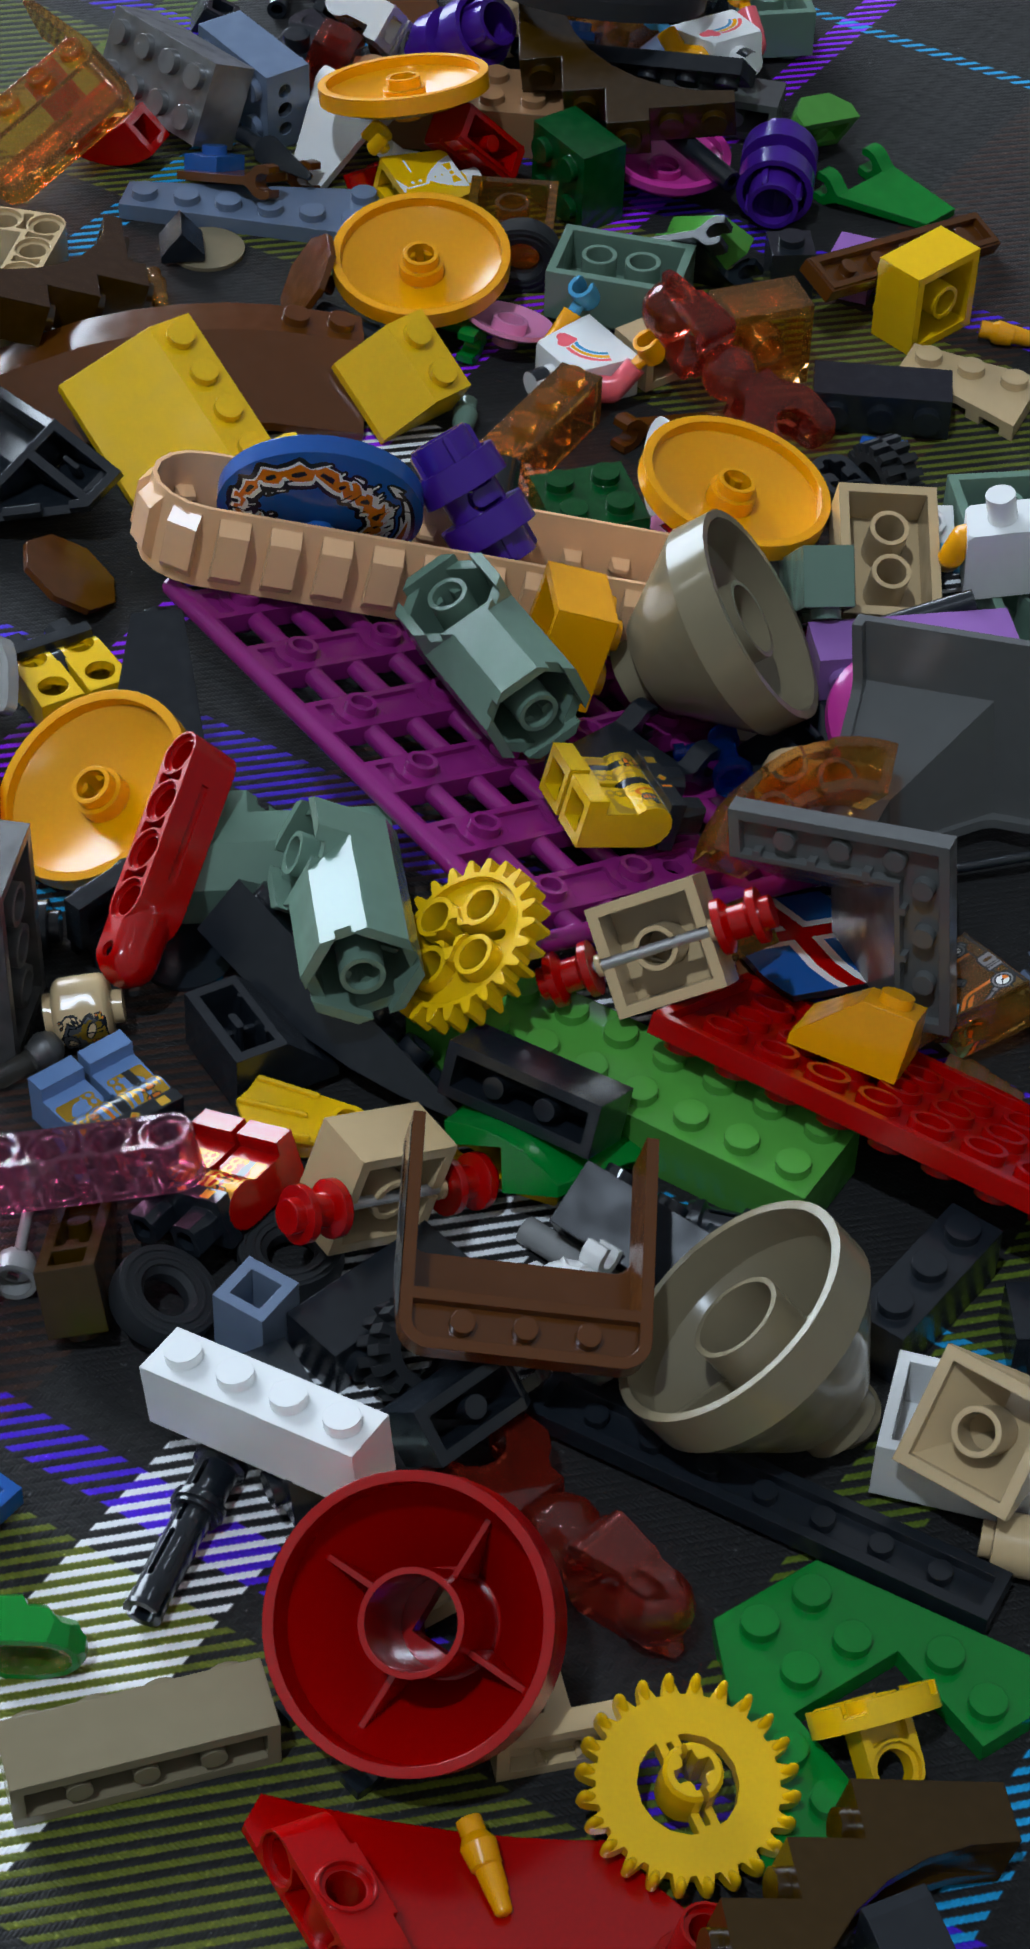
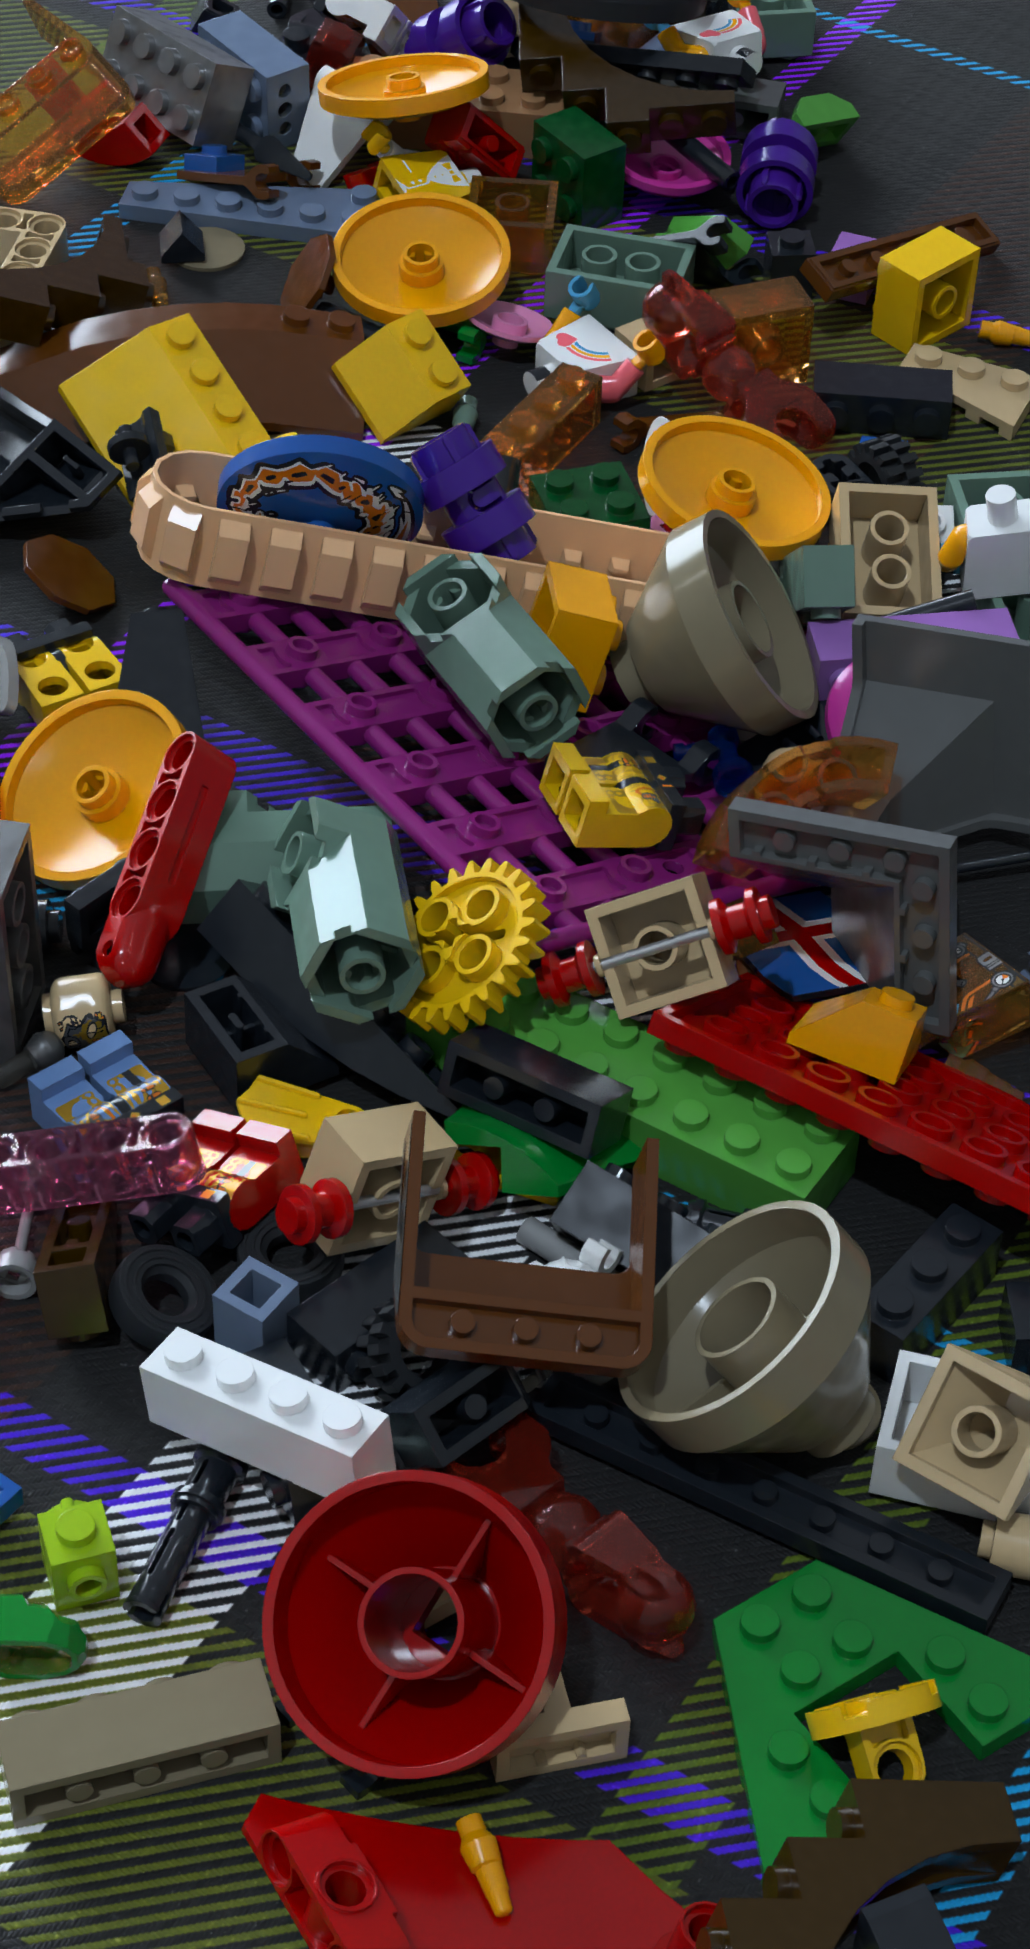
black tyre [500,217,559,294] -> none
yellow gear [574,1673,802,1899] -> none
green flag [813,142,955,228] -> none
none -> lime brick [37,1497,120,1612]
none -> black hips [107,406,175,503]

